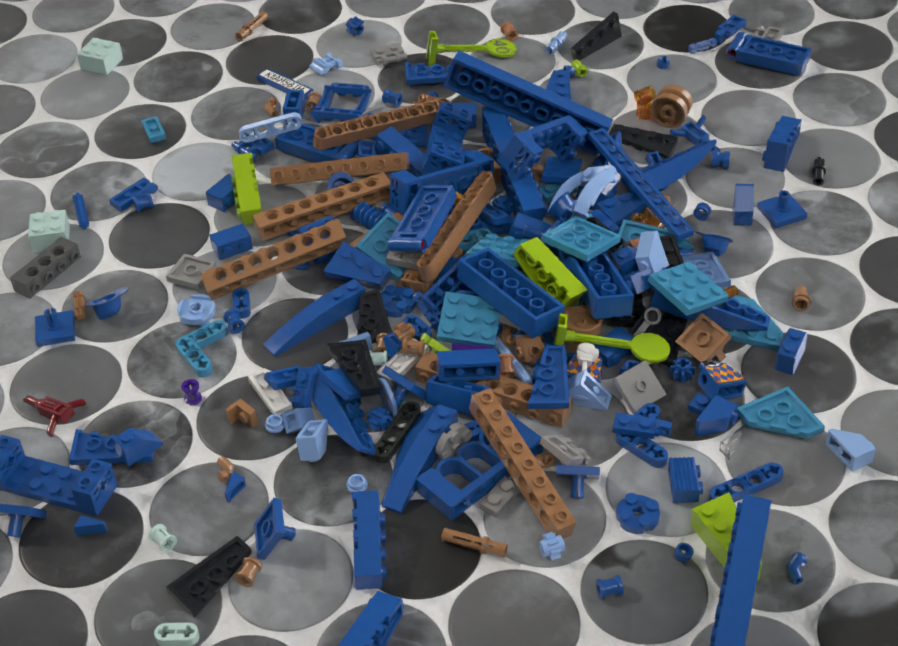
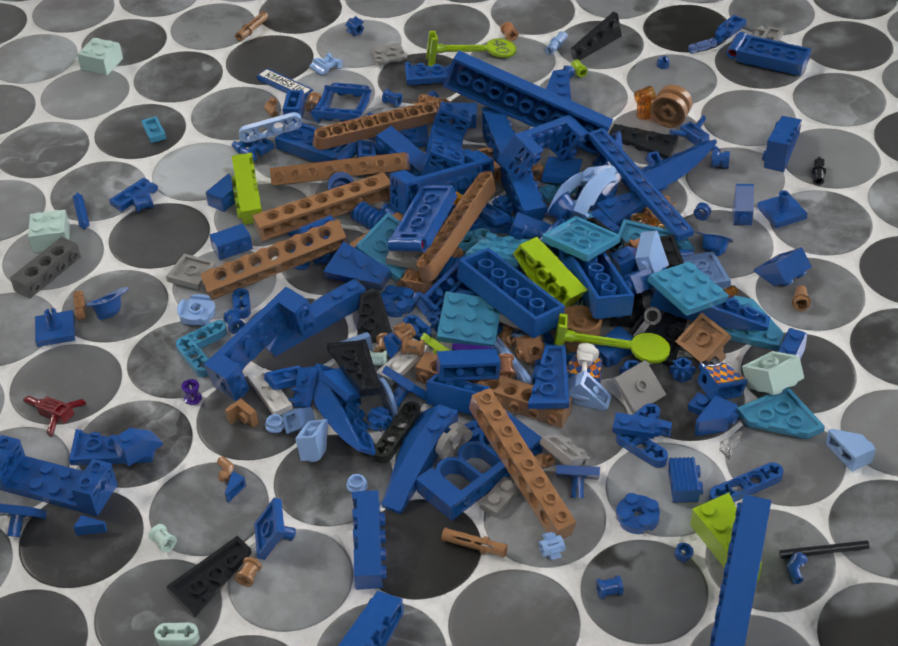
none -> blue plate [204,287,316,402]
none -> light aqua brick [742,351,804,395]
none -> blue slope [754,247,812,287]
none -> black bar [779,540,870,559]

